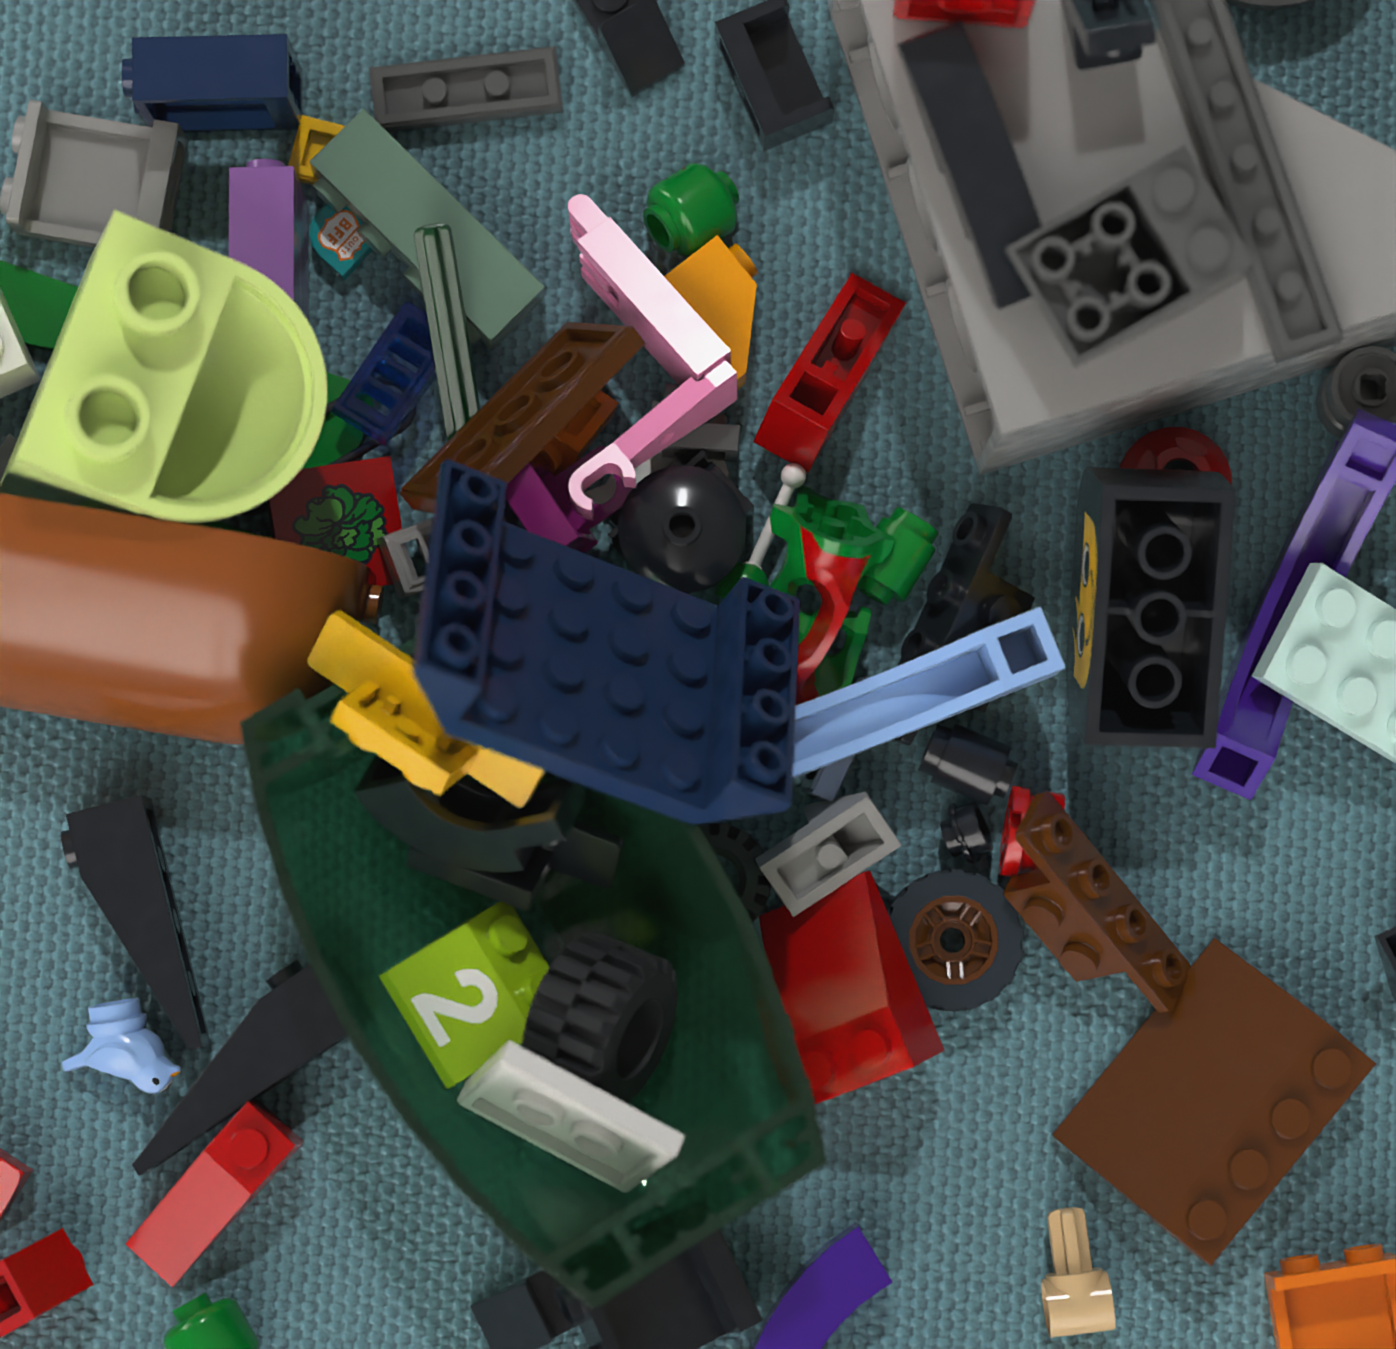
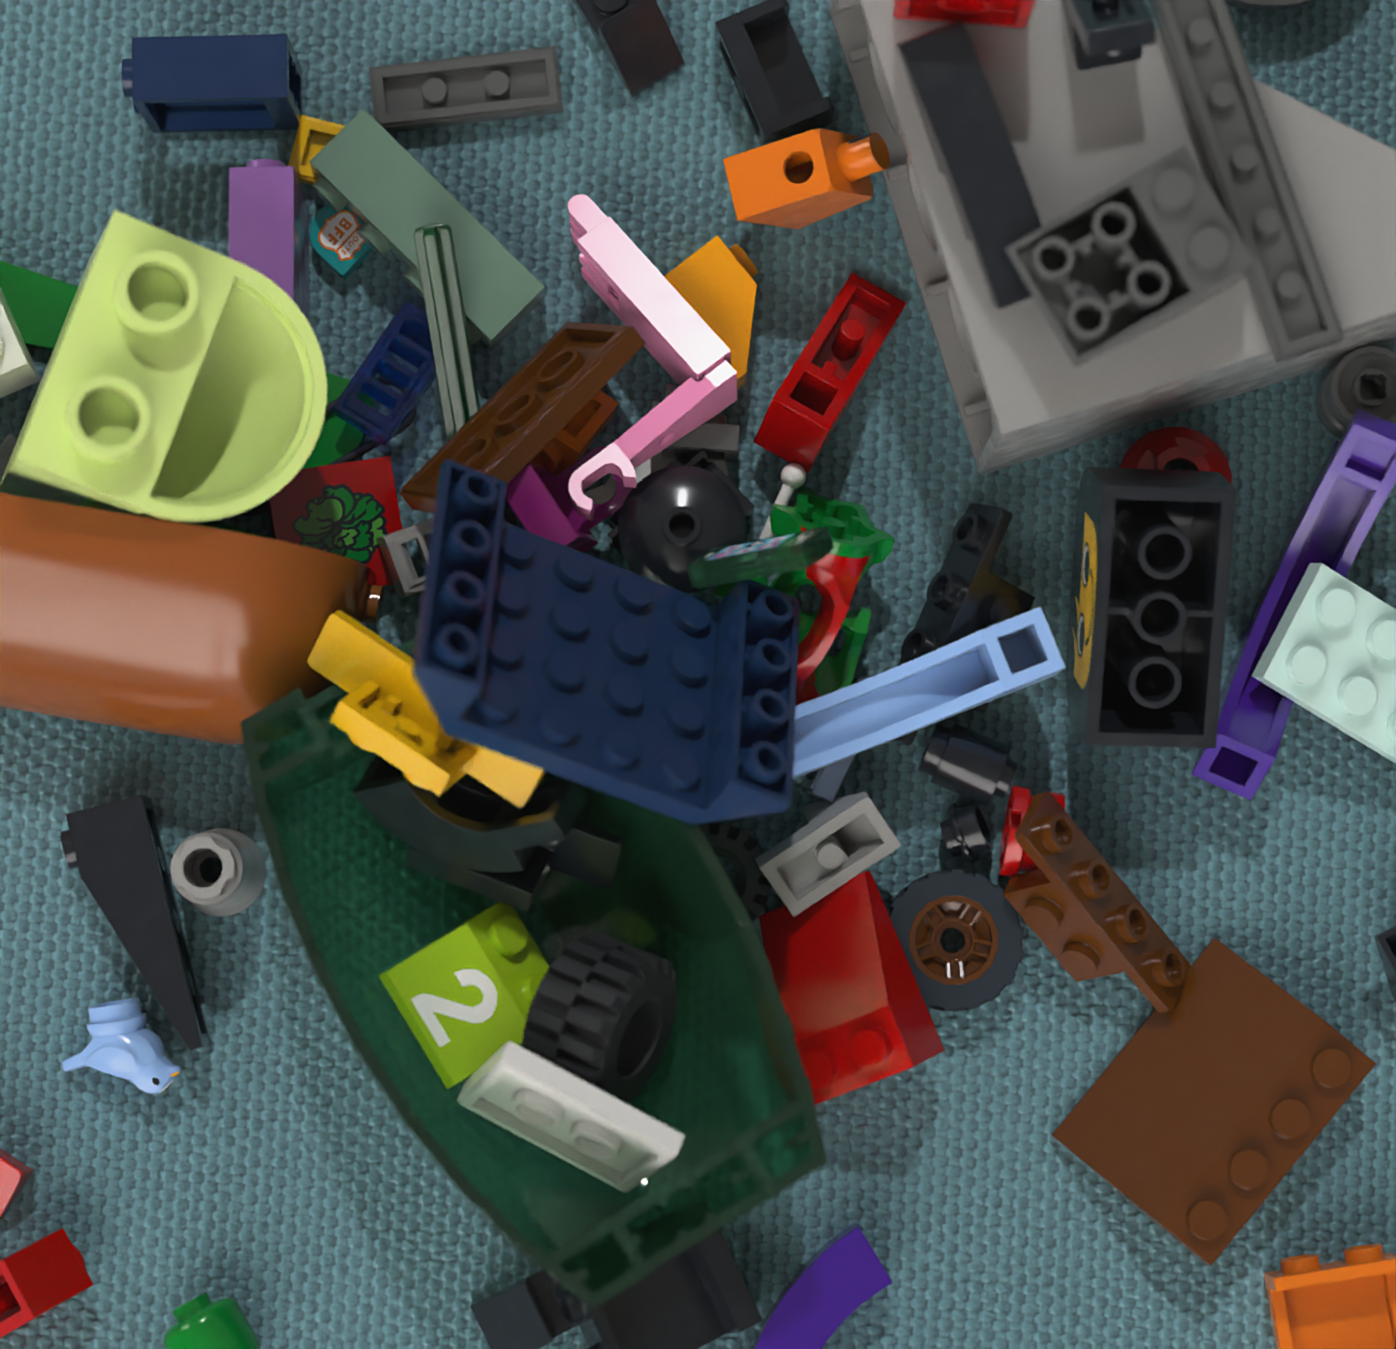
light grey panel [0,99,188,248] -> none
slope [125,1099,304,1288] -> none
black slope [132,960,362,1176] -> none
green head [643,162,739,257] -> none
green brick [856,507,939,606] -> none
tan axle [1041,1207,1115,1338] -> none
none -> light grey plant [171,828,266,917]
none -> clear green tile [687,526,834,589]
none -> orange torso [723,128,890,229]

